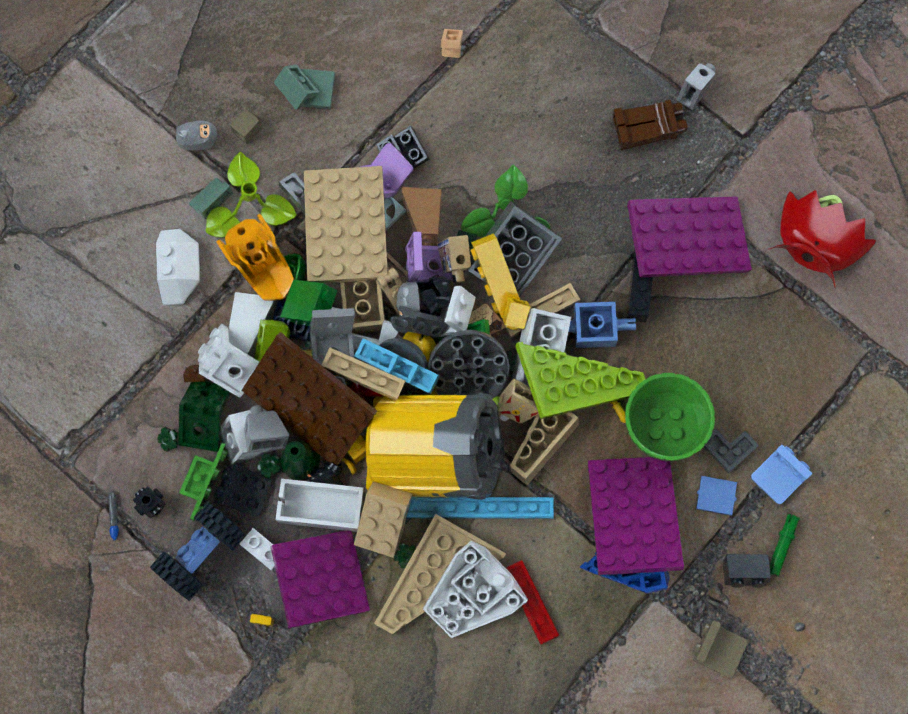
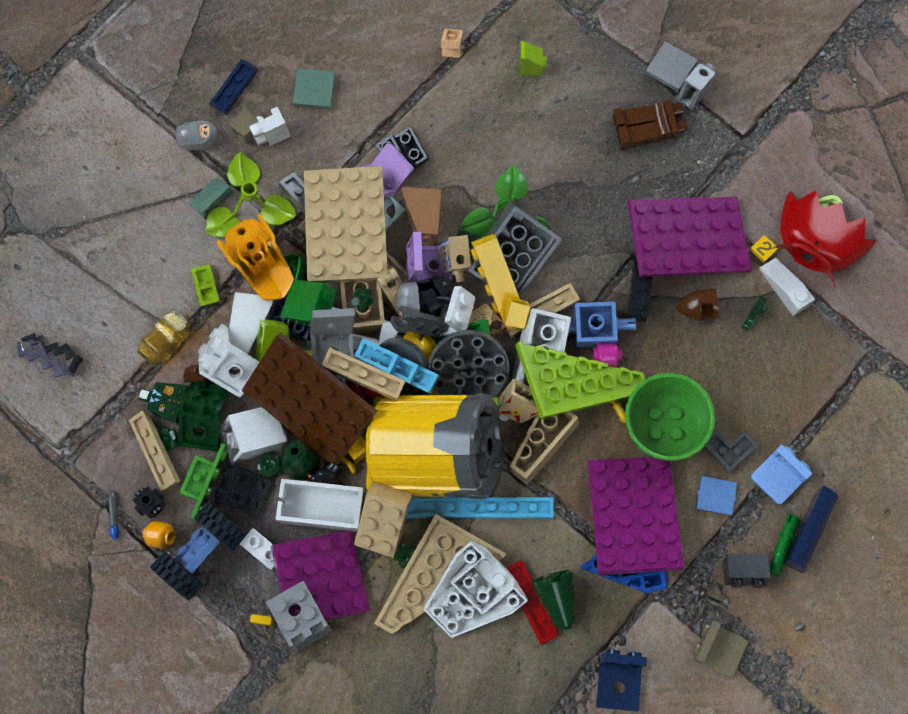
white wedge [156,229,200,306] -> none
light grey torso [244,405,289,453] -> none
sand green panel [274,65,319,109] -> none
none -> piece [17,333,84,378]
none -> tan plate [129,410,180,491]
none -> clear yellow brick [137,309,191,367]
none -> dark green torso [139,382,188,426]
none -> light orange head [143,521,175,549]
none -> lime slope [191,264,220,306]
none -> dark blue tile [209,59,258,115]
none -> white hips [249,107,291,146]
none -> light grey bracket [266,581,333,652]
none -> dark green plant [350,288,373,311]
none -> lime slope [519,41,547,76]
none -> dark green cone [531,570,575,631]
none -> dark pink head [593,343,622,367]
none -> dark blue bracket [596,650,647,712]
none -> light grey tile [645,41,698,92]
none -> reddish brown helmet [676,289,719,321]
none -> clear green plate [741,296,768,331]
none -> yellow tile [750,235,778,263]
none -> white slope [759,258,815,317]
none -> dark blue brick [783,486,838,573]

